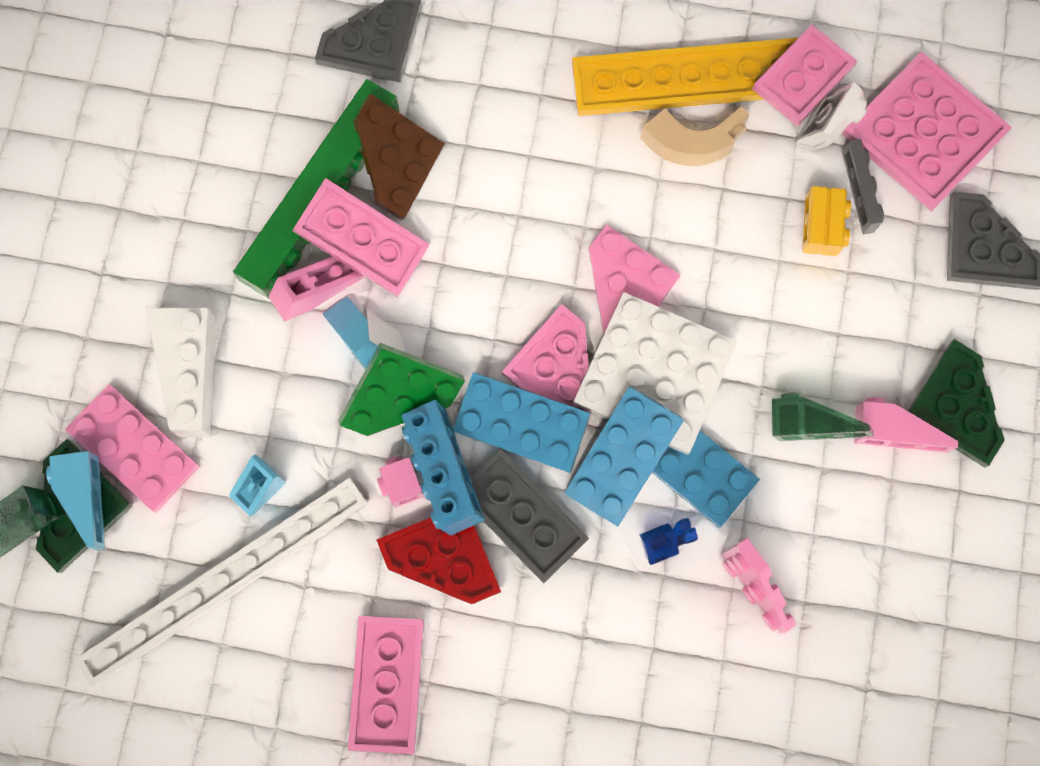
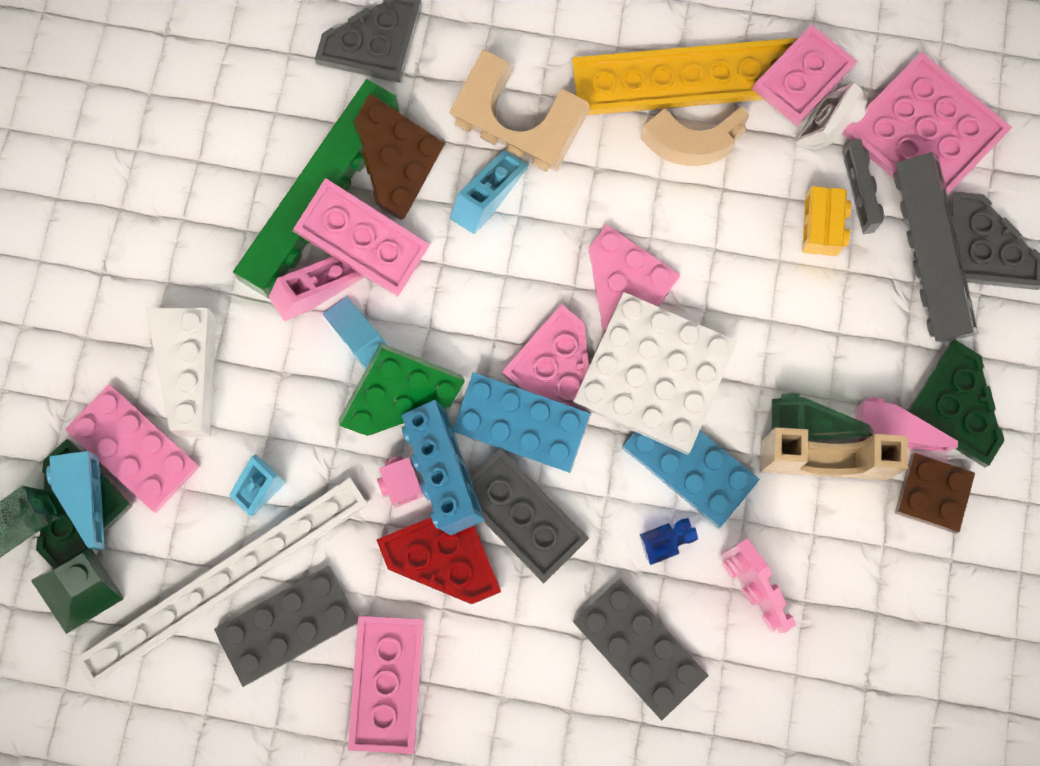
white sticker [366,309,405,352] -> none
dark azure plate [564,385,685,527] -> none
none -> dark green slope [31,547,124,634]
none -> dark grey plate [214,566,358,687]
none -> tan arch [449,49,590,172]
none -> medium azure slope [450,149,529,234]
none -> dark grey plate [573,579,709,721]
none -> tan arch [760,427,908,480]
none -> dark grey brick [893,152,979,342]
none -> reddish brown plate [895,453,975,534]

